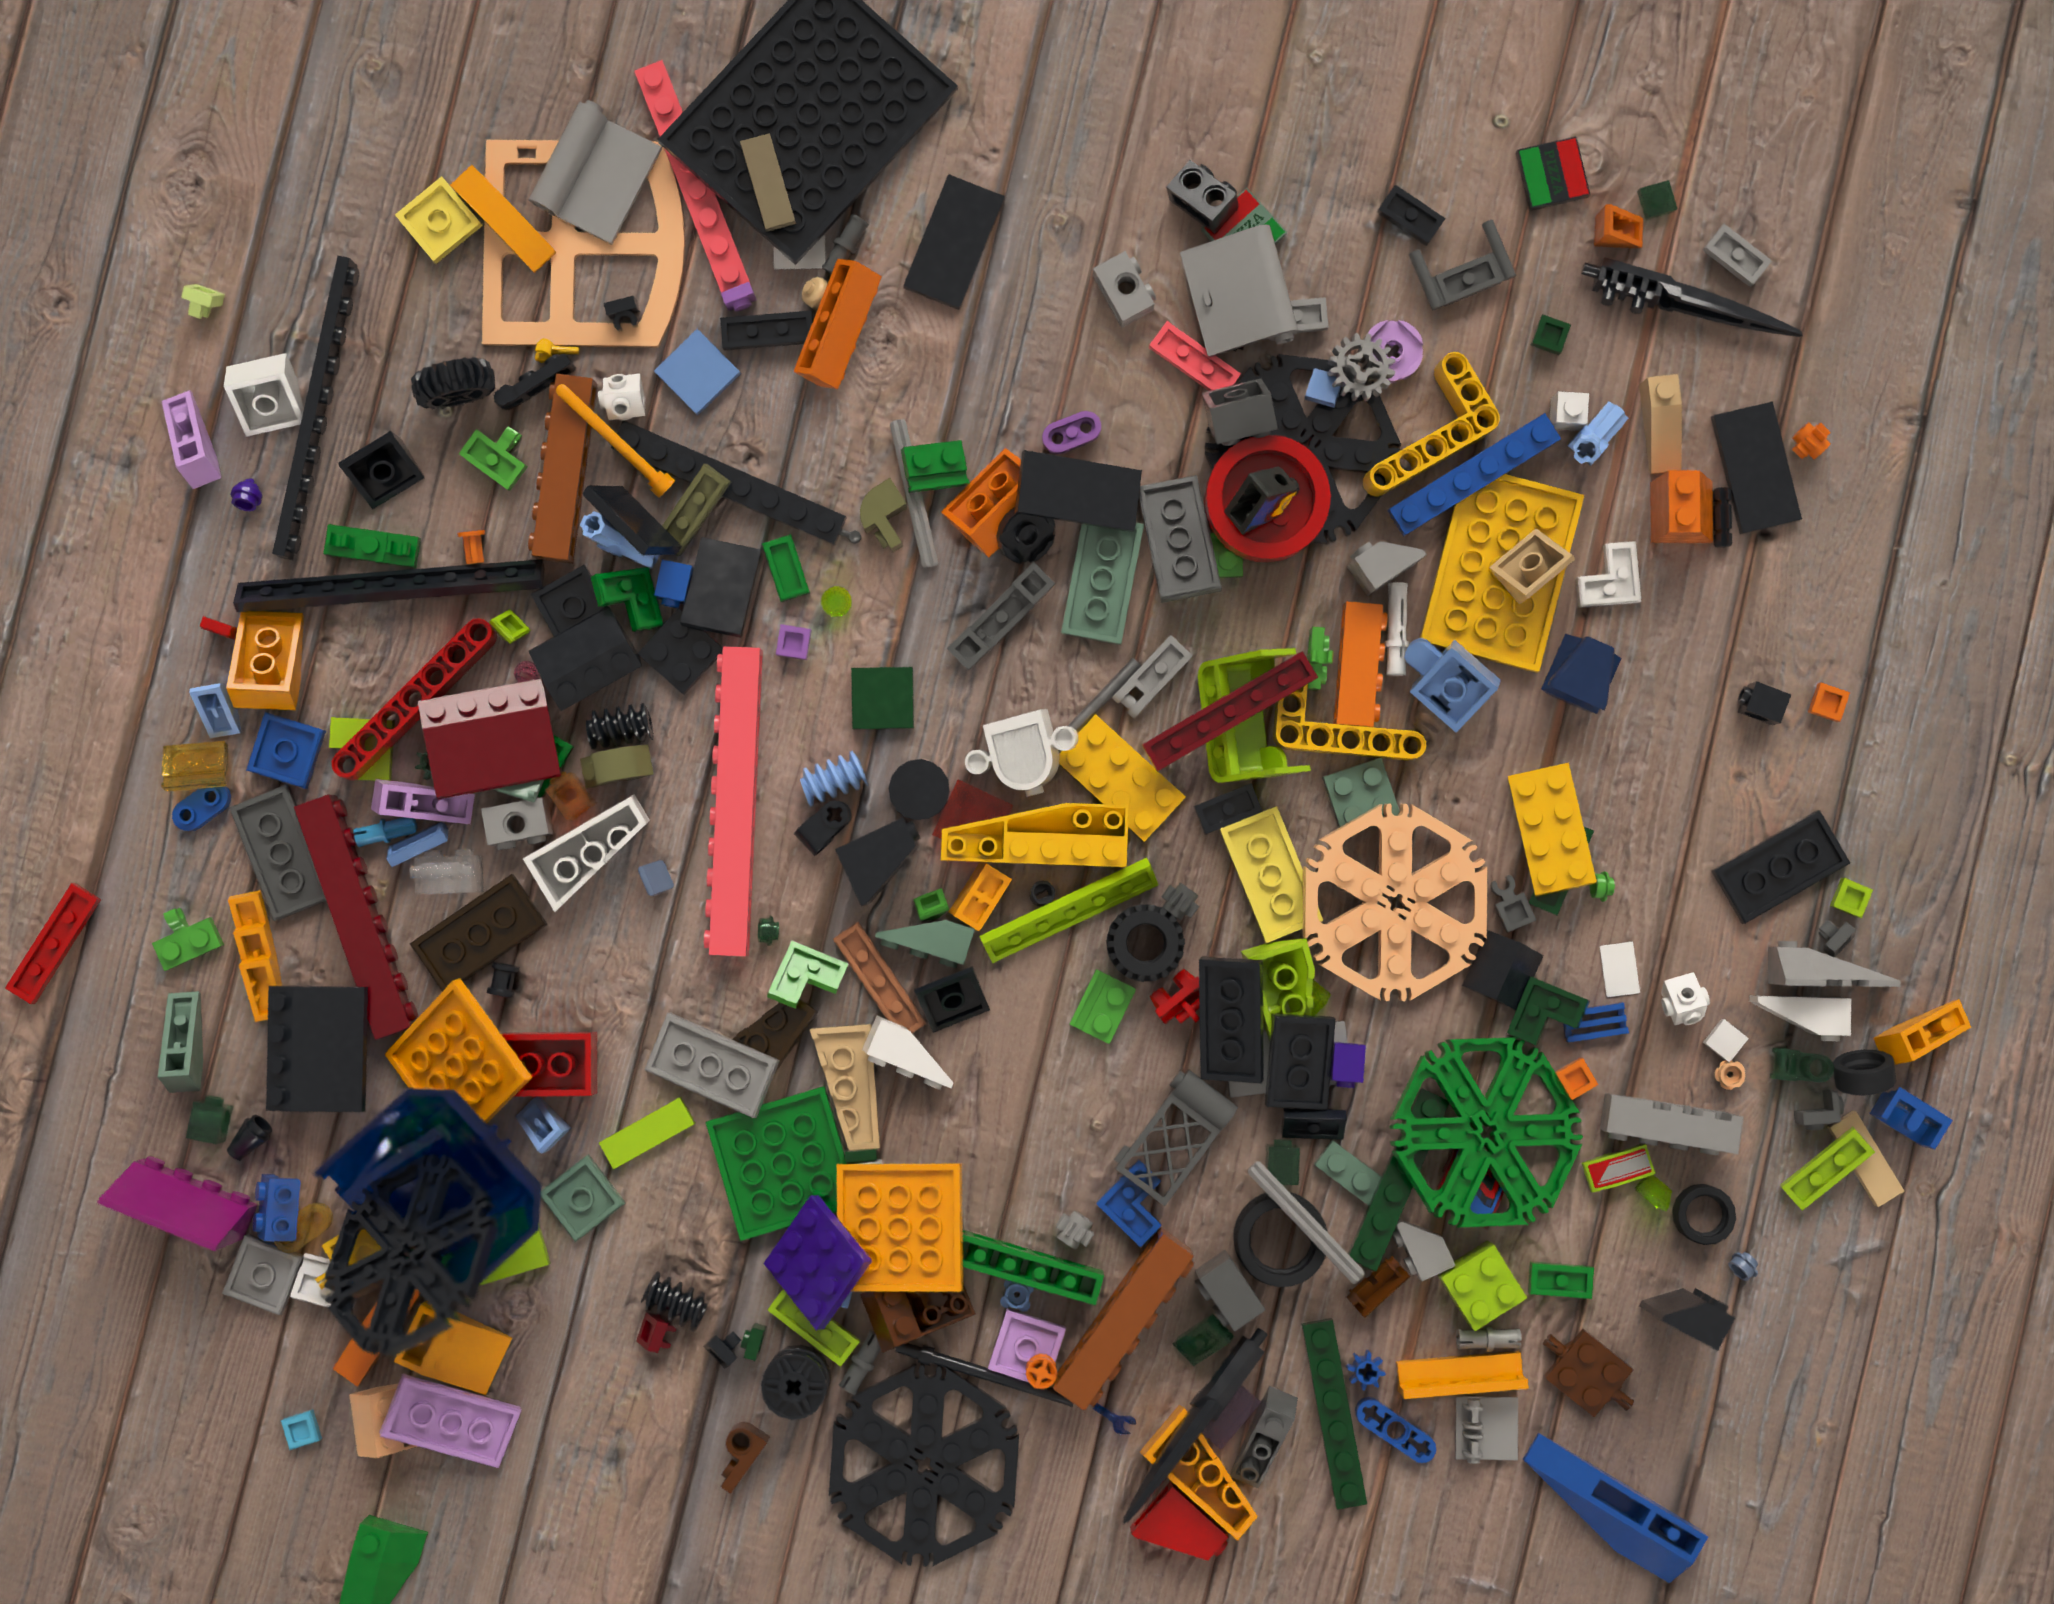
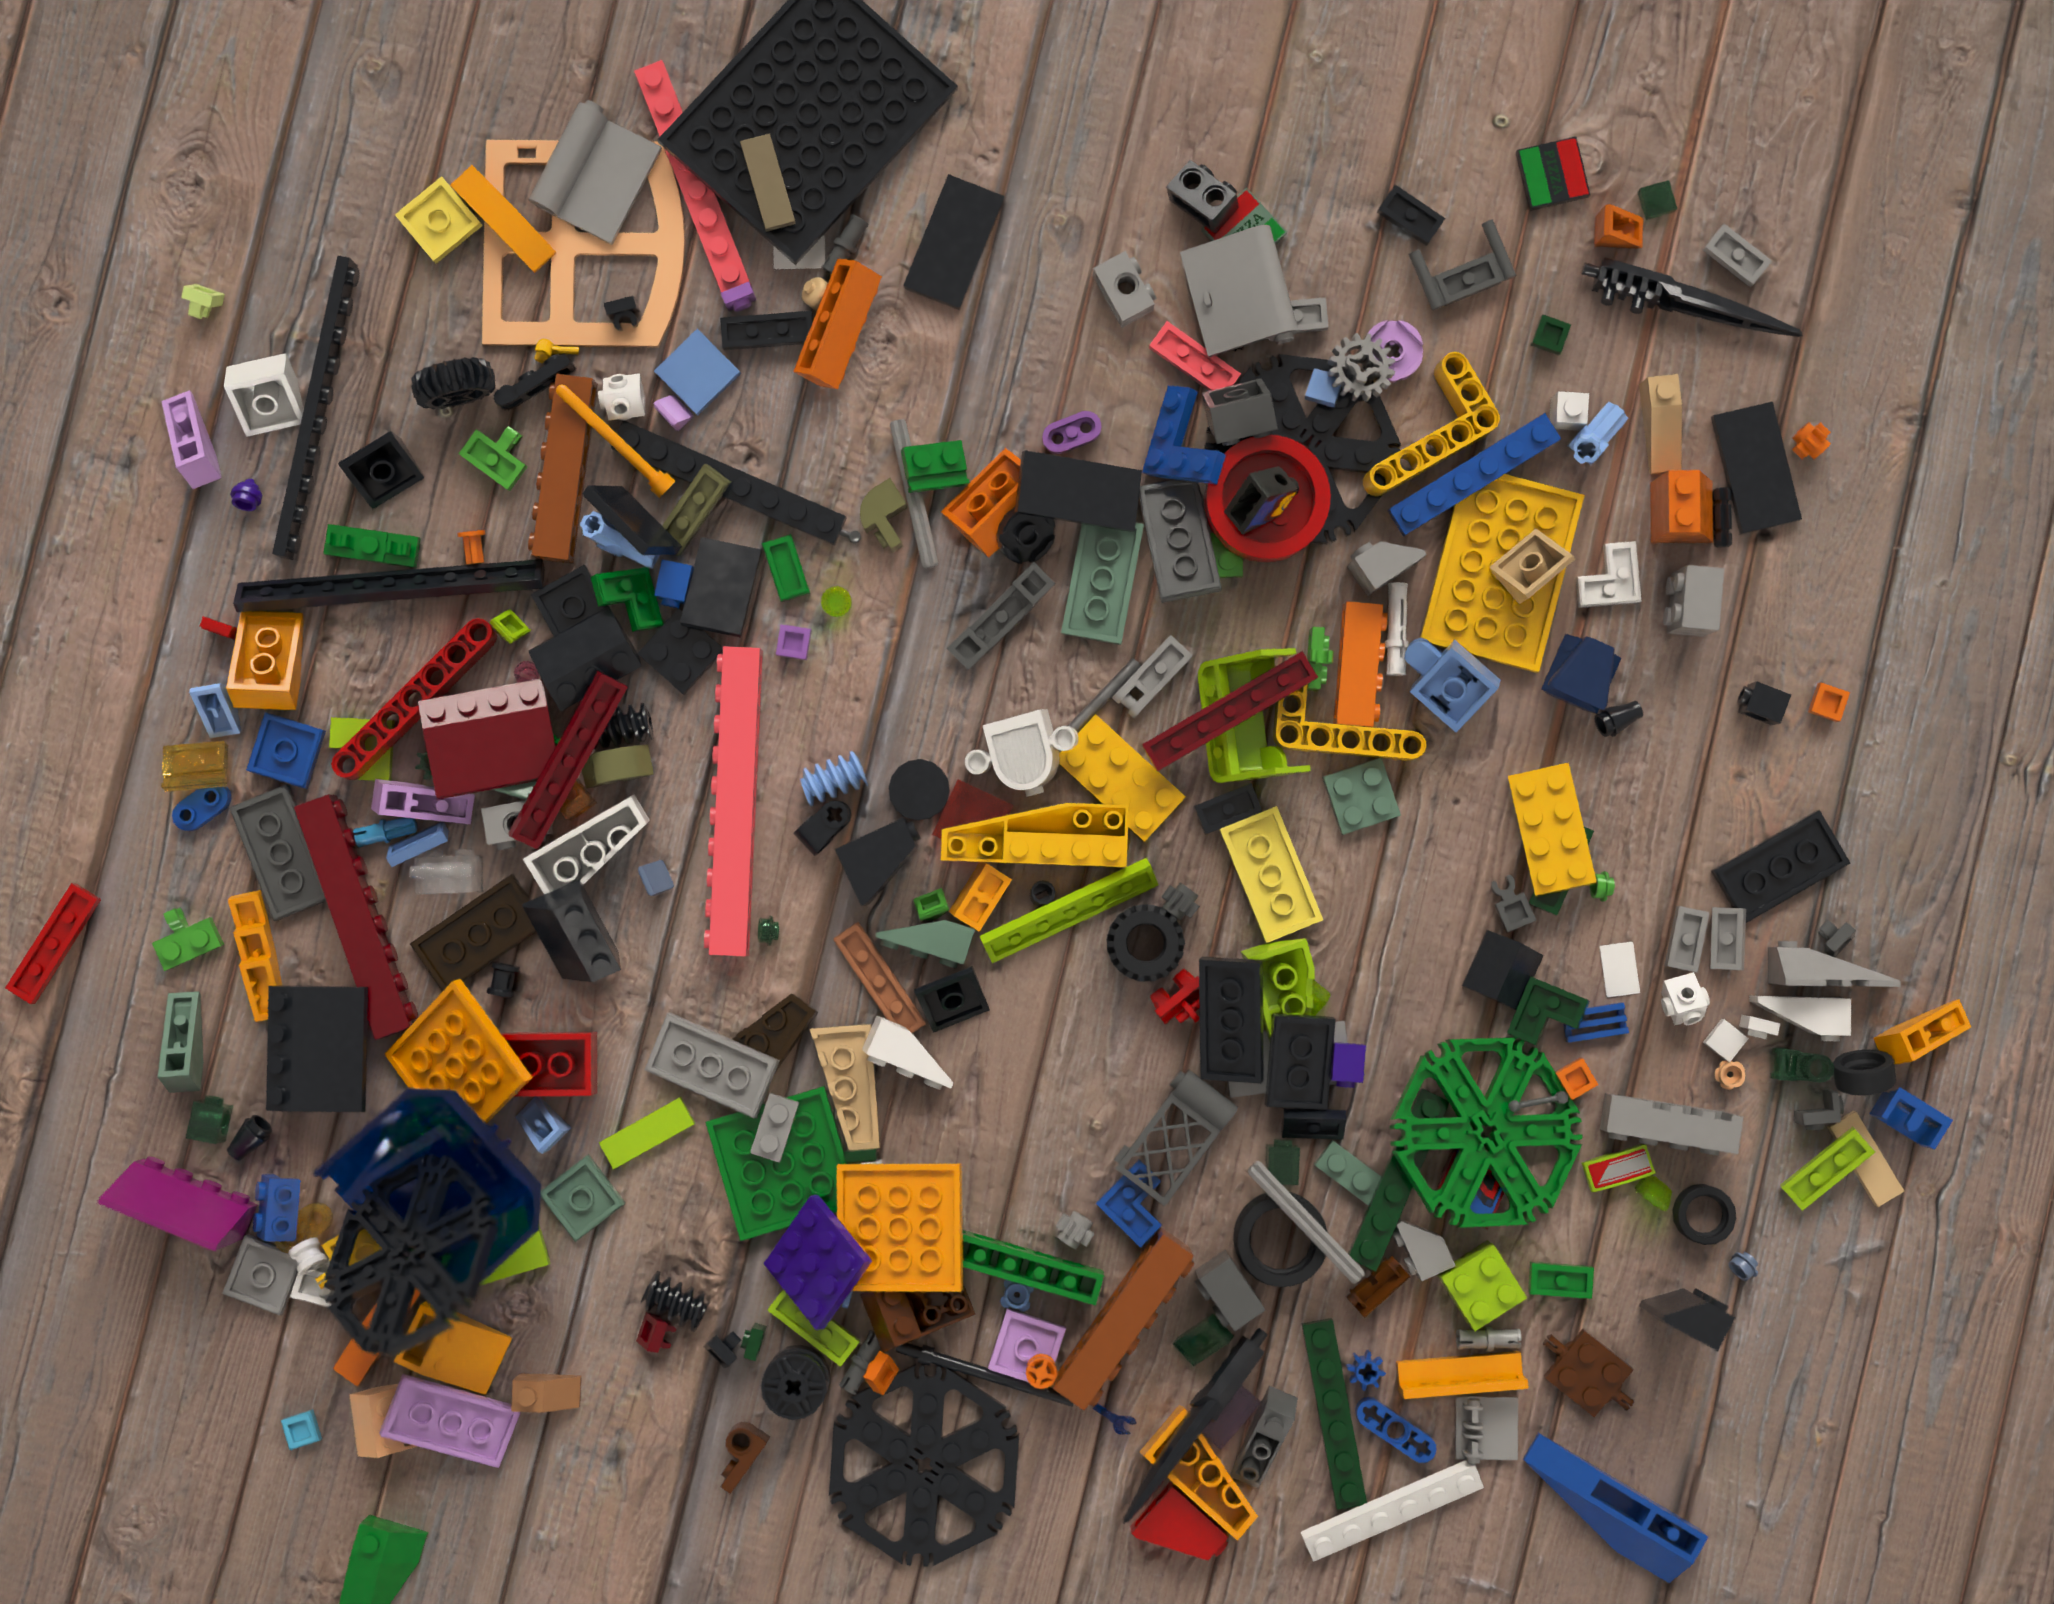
plate [767,941,848,1009] -> none
dark green tile [851,667,914,730] -> none
bright green plate [1069,969,1136,1044] -> none
light nougat plate [1303,804,1487,1001] -> none
lime plate [1830,878,1873,918] -> none
none -> white wheel [288,1237,328,1275]
none -> dark red plate [508,671,628,850]
none -> medium nougat slope [511,1373,582,1413]
none -> black slope [522,879,621,982]
none -> lavender slope [653,395,693,431]
none -> light grey plate [750,1093,800,1163]
none -> orange plate [863,1351,899,1395]
none -> blue plate [1142,386,1226,484]
none -> white plate [1301,1460,1484,1562]
none -> dark grey hinge [1508,1091,1568,1112]
none -> black cone [1594,701,1643,737]
none -> light grey brick [1663,565,1724,637]
none -> light grey plate [1664,906,1710,973]
none -> light grey plate [1710,907,1746,970]
none -> white plate [1739,1015,1781,1039]

